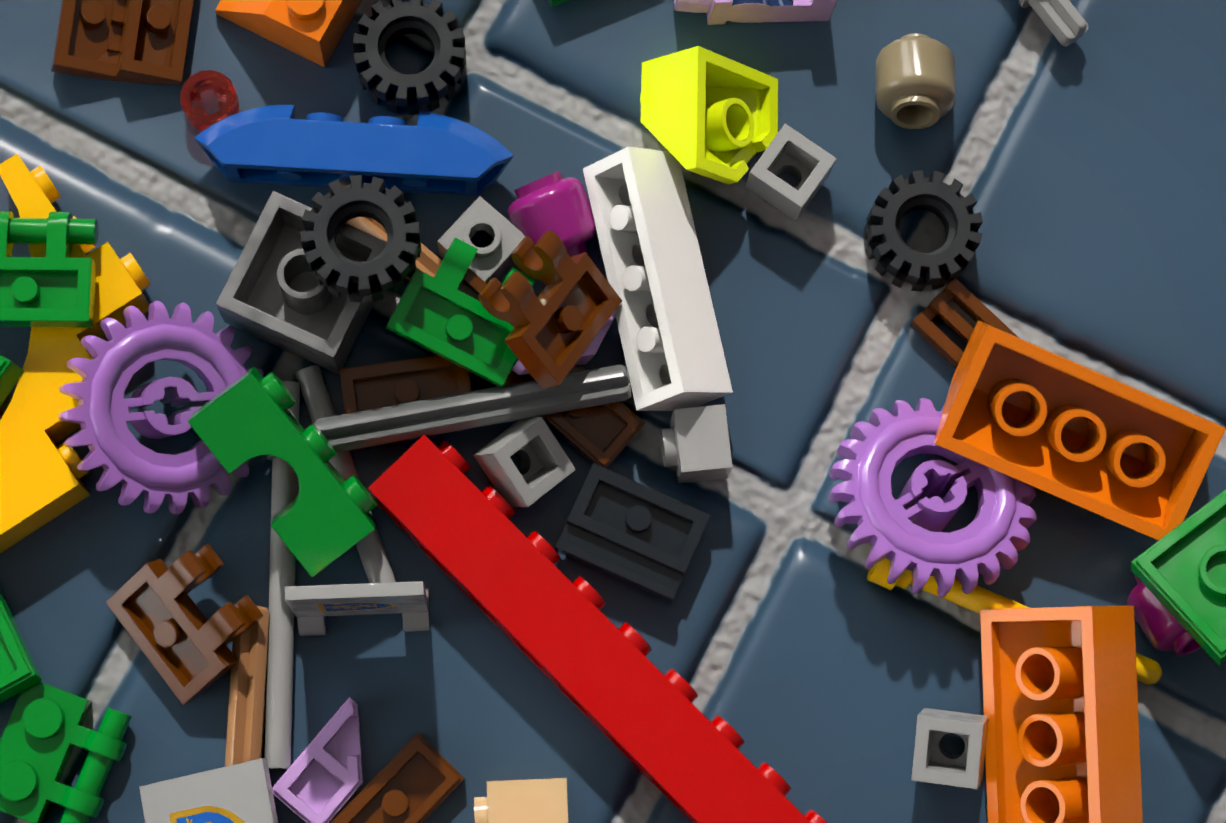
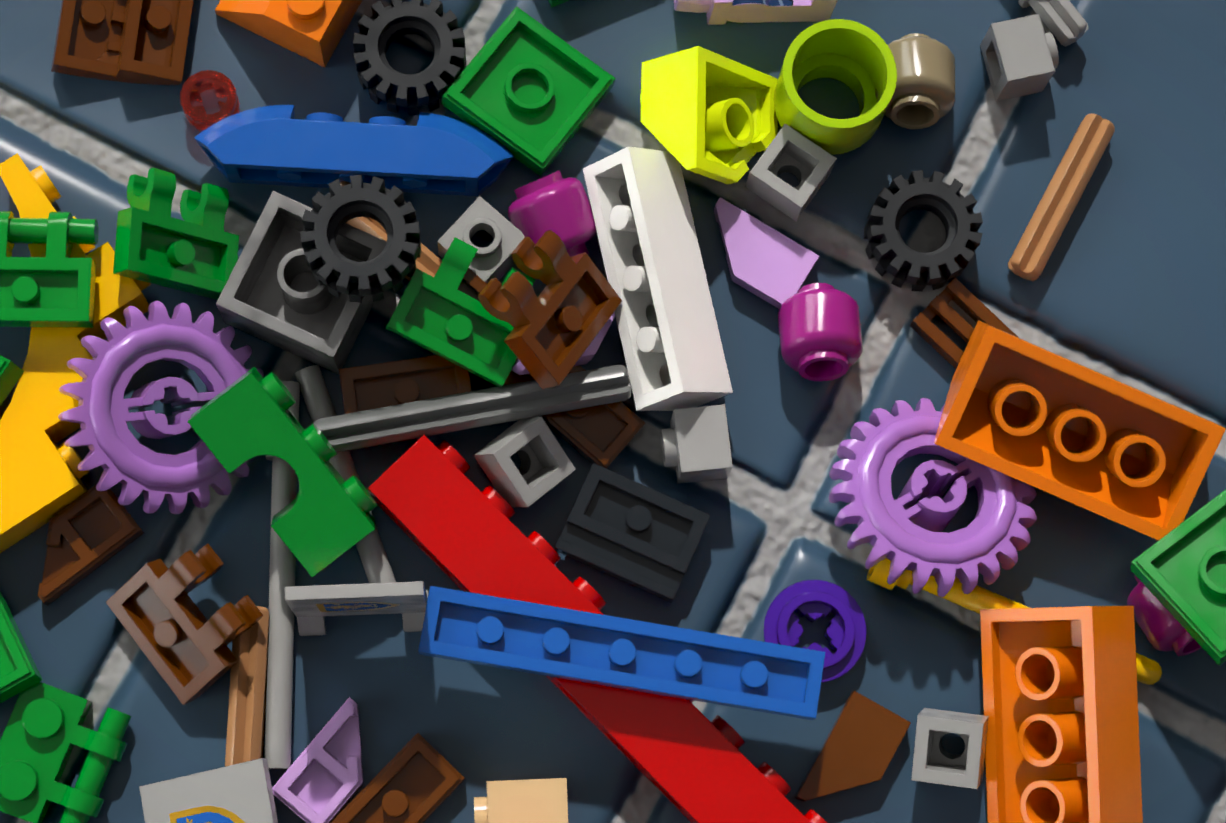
none -> reddish brown tile [38,485,144,606]
none -> green plate [113,168,239,300]
none -> blue plate [418,586,826,720]
none -> green plate [441,6,616,177]
none -> lavender tile [714,197,819,309]
none -> dark purple gear [763,580,867,683]
none -> lime piece [774,19,897,155]
none -> magenta head [778,283,863,381]
none -> reddish brown tile [795,691,911,802]
none -> light grey plate [980,14,1059,102]
none -> medium nougat axle [1008,113,1115,281]

